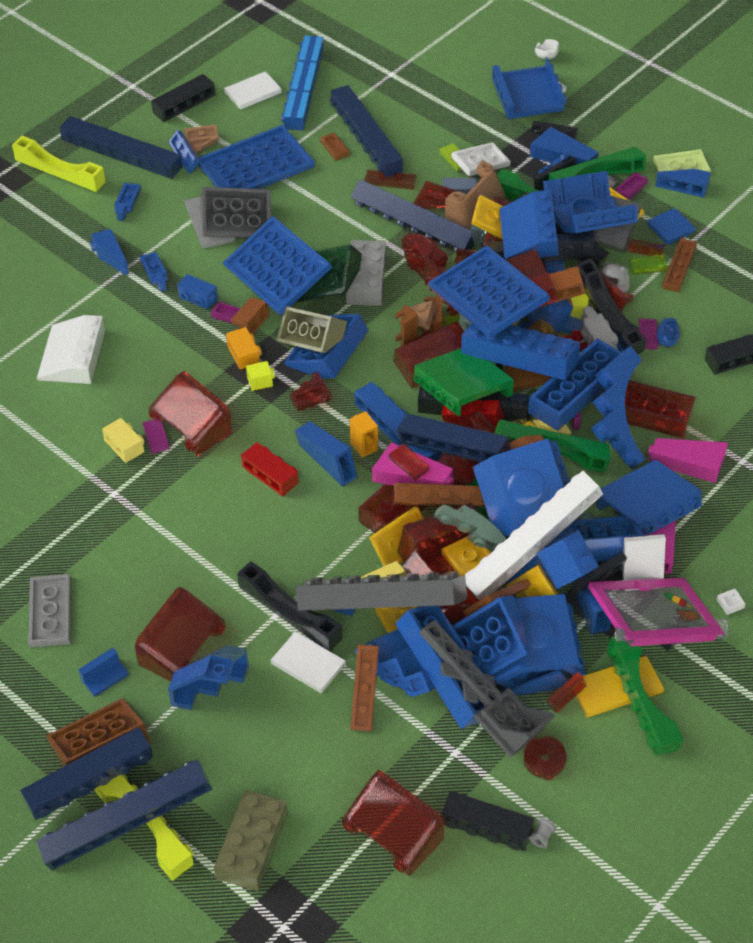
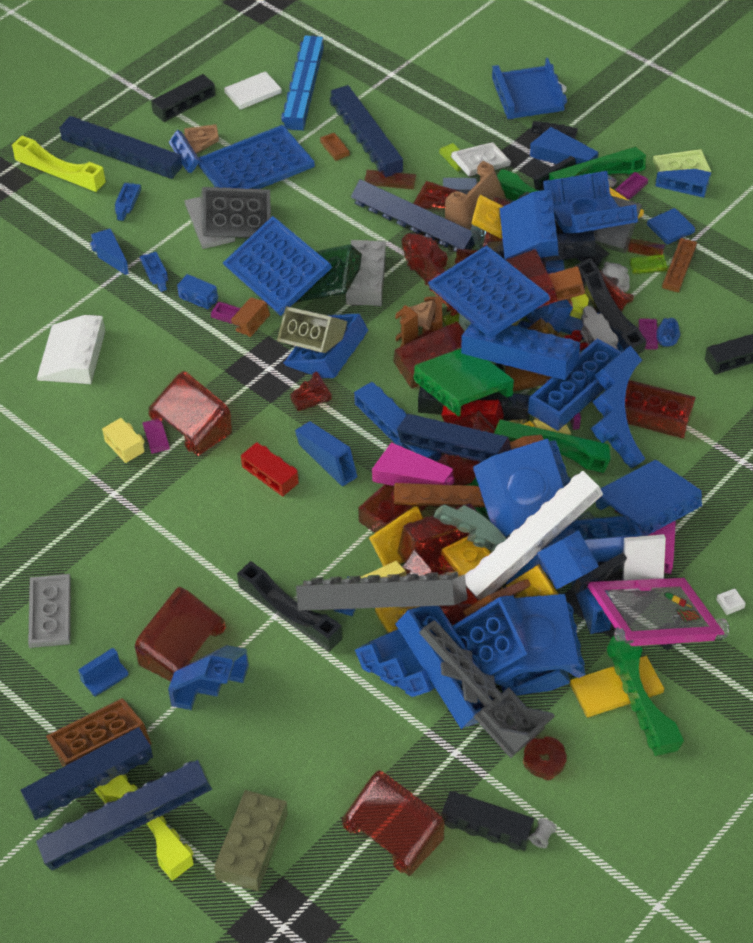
light orange brick [226,327,262,370] -> none
neon yellow brick [246,361,275,391] -> none
white tile [271,631,346,694] -> none
light orange brick [349,411,378,458] -> none
dark orange tile [350,644,379,731] -> none
clear red tile [389,444,430,481] -> none
white hair [535,39,559,60] -> none
blue piece [538,152,570,174] -> none
clear red tile [547,672,587,713] -> none
dark pink slope [647,438,728,483] -> none

